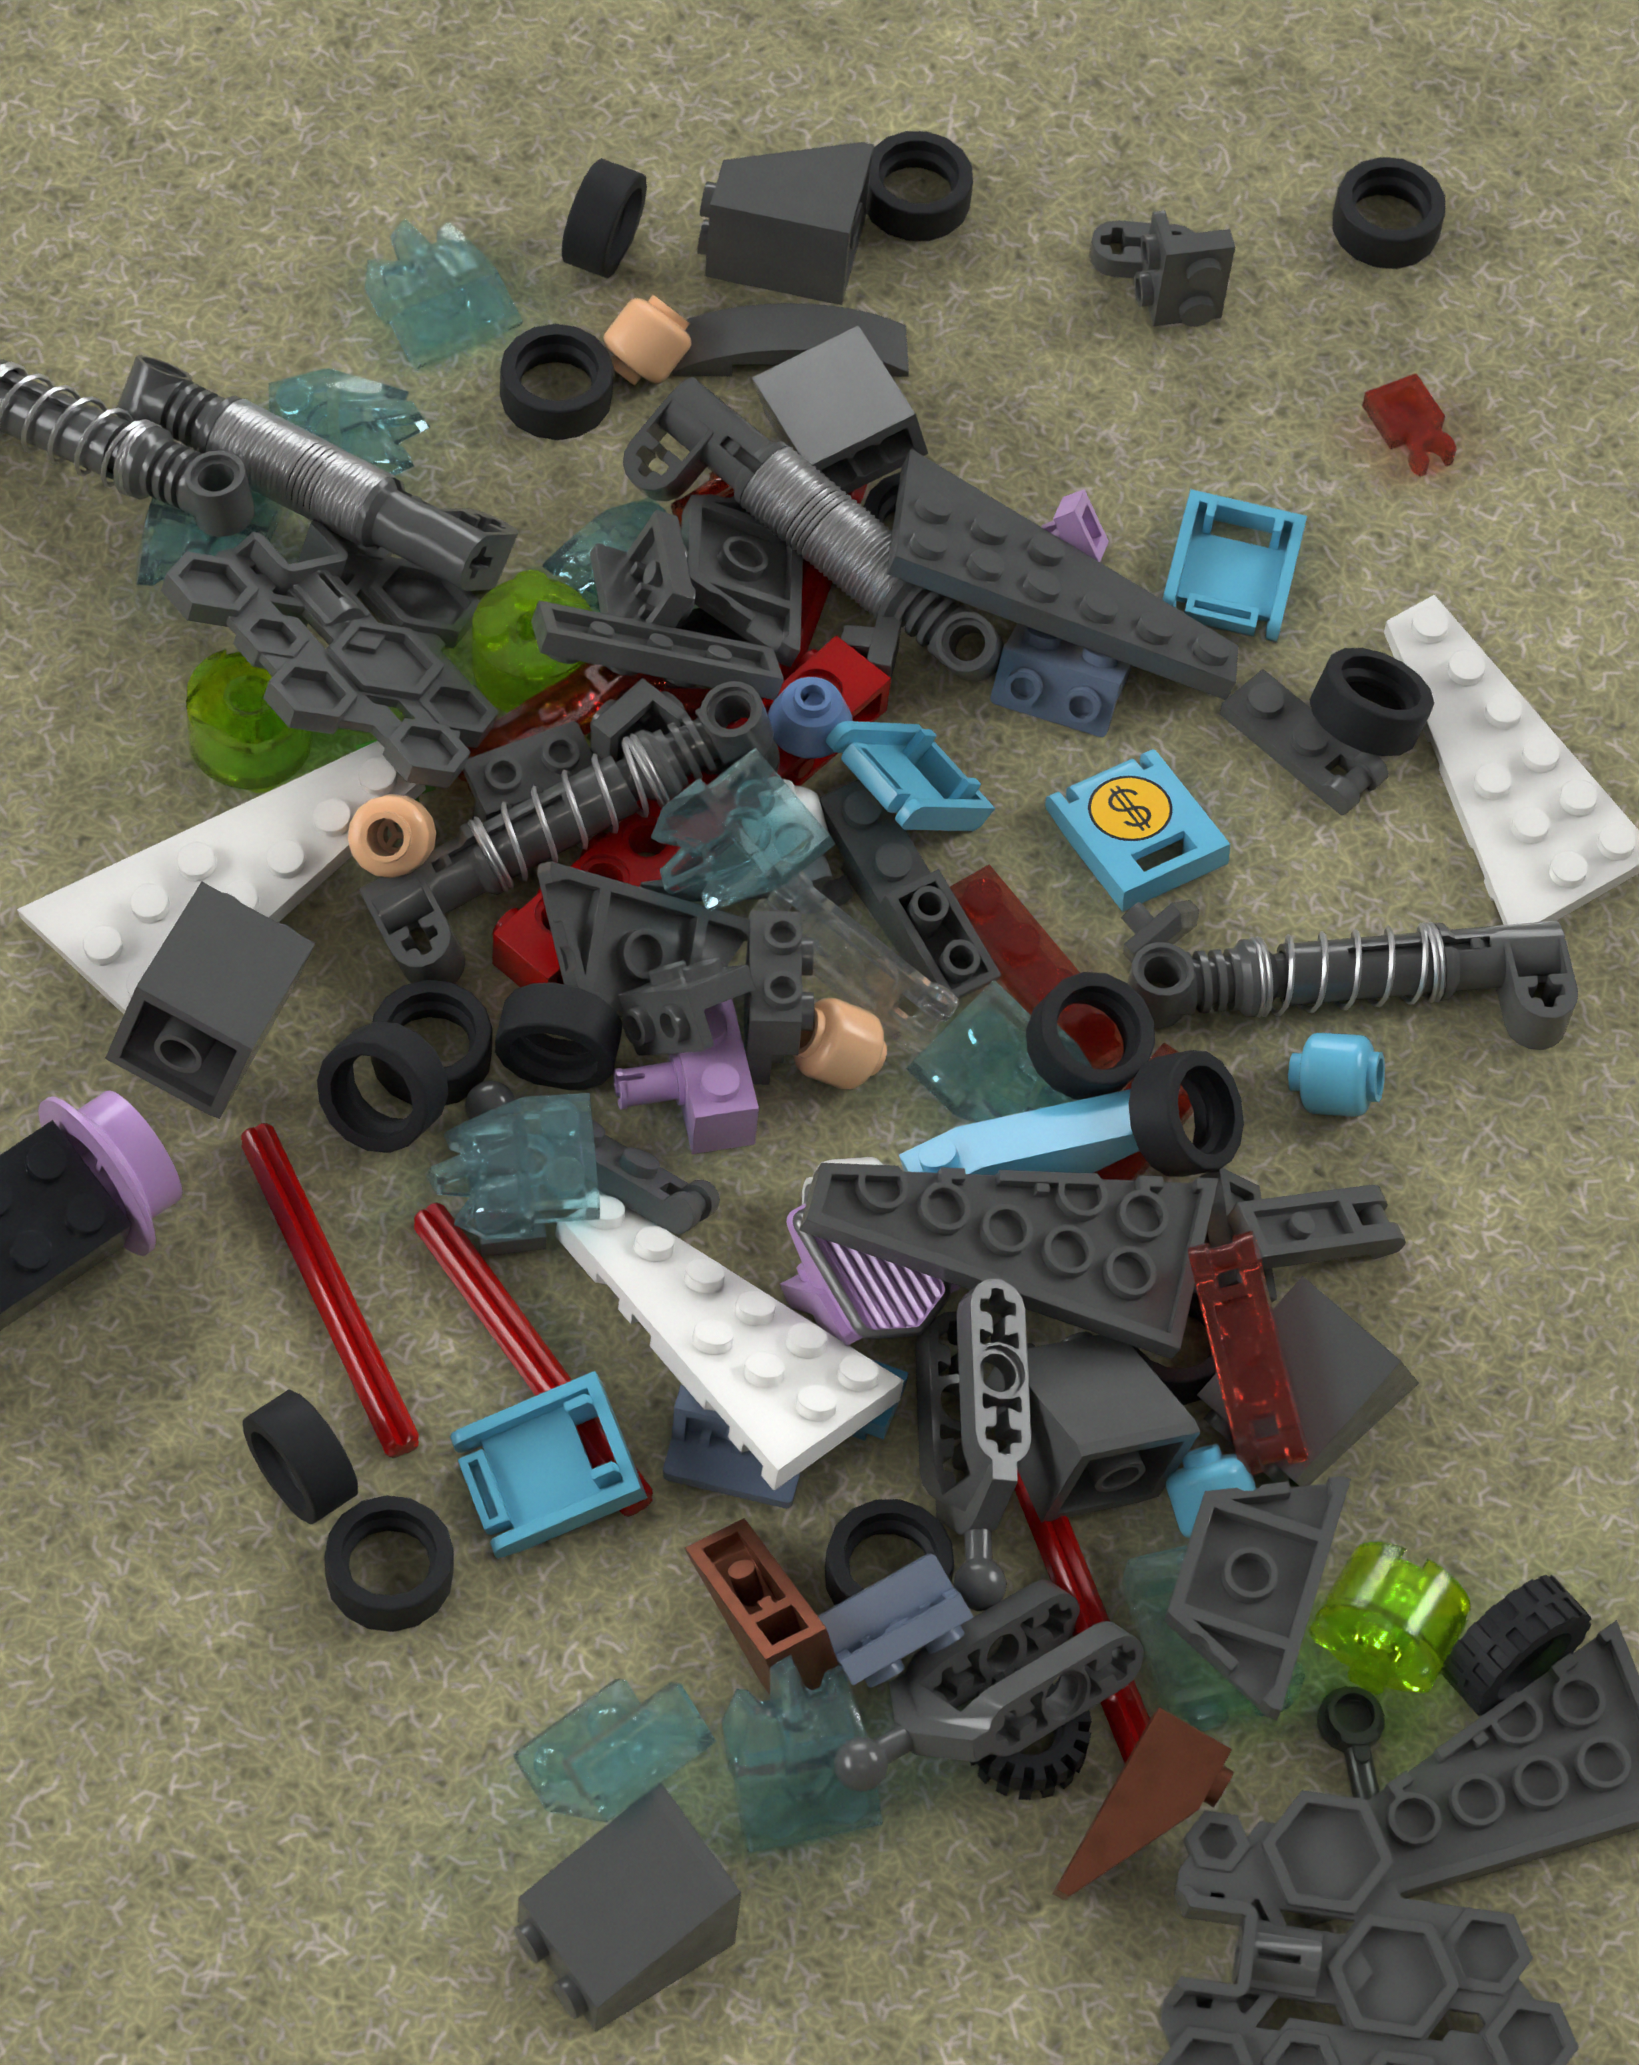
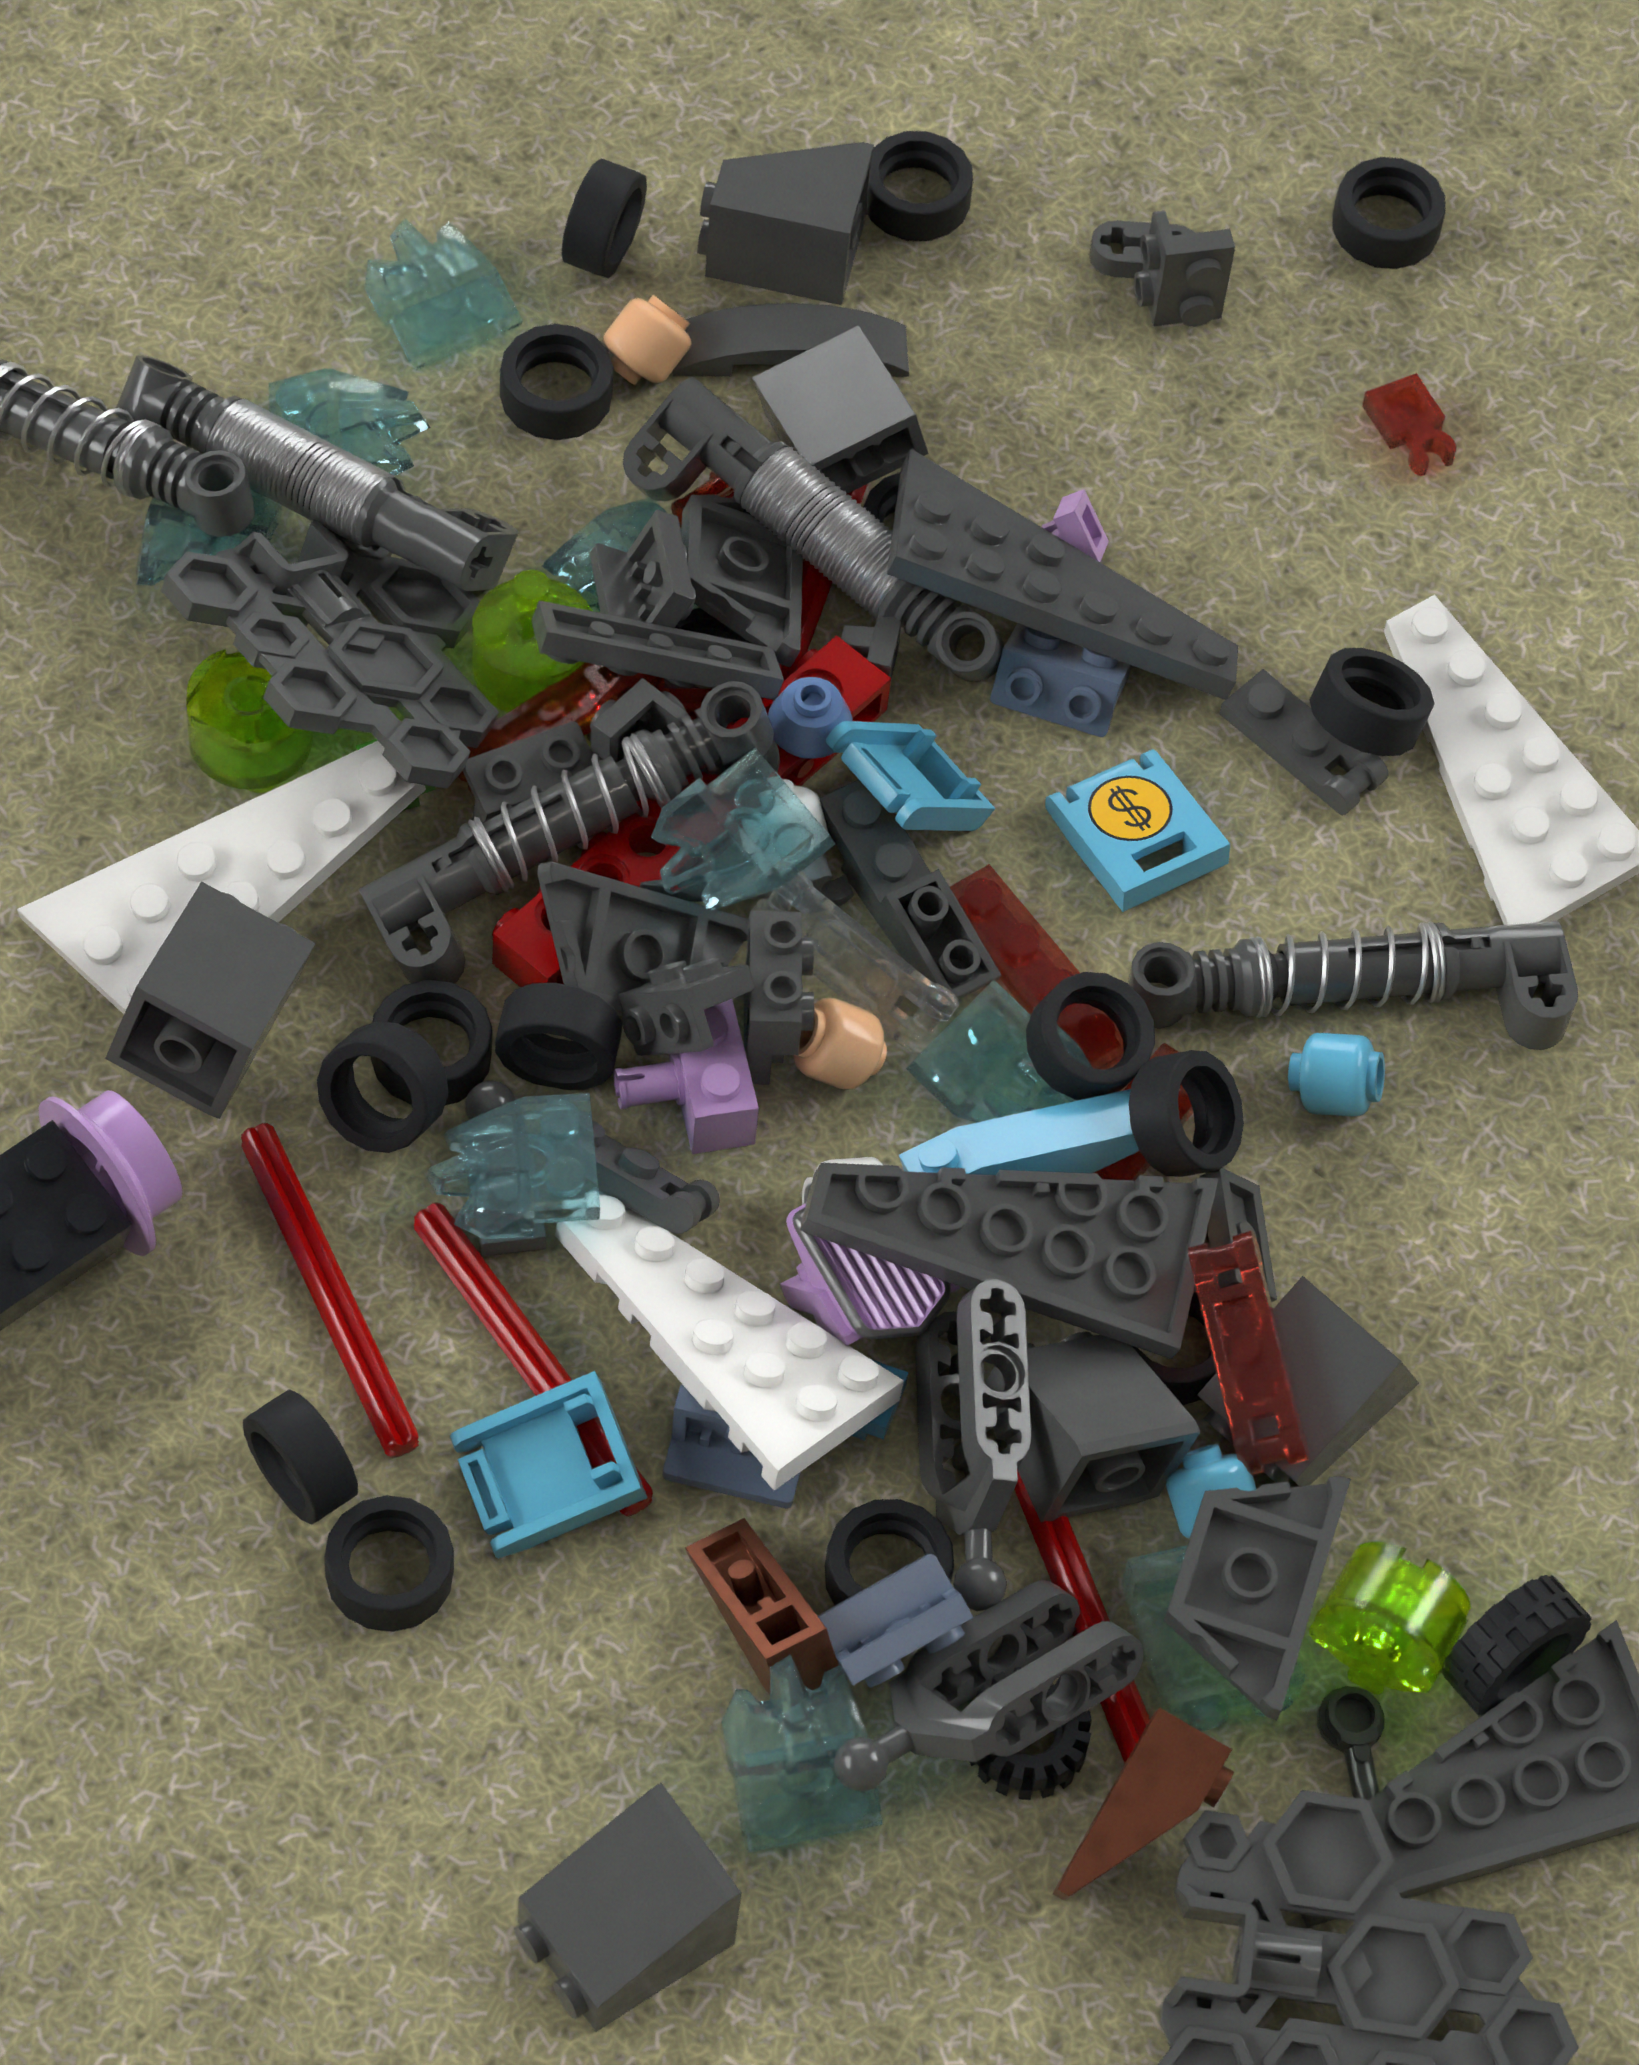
light nougat head [348,794,436,878] -> none
clear light blue panel [514,1679,716,1823] -> none
dark grey piece [1121,900,1200,963] -> none
medium azure container [1162,489,1307,642] -> none
dark grey plate [1227,1185,1406,1271] -> none

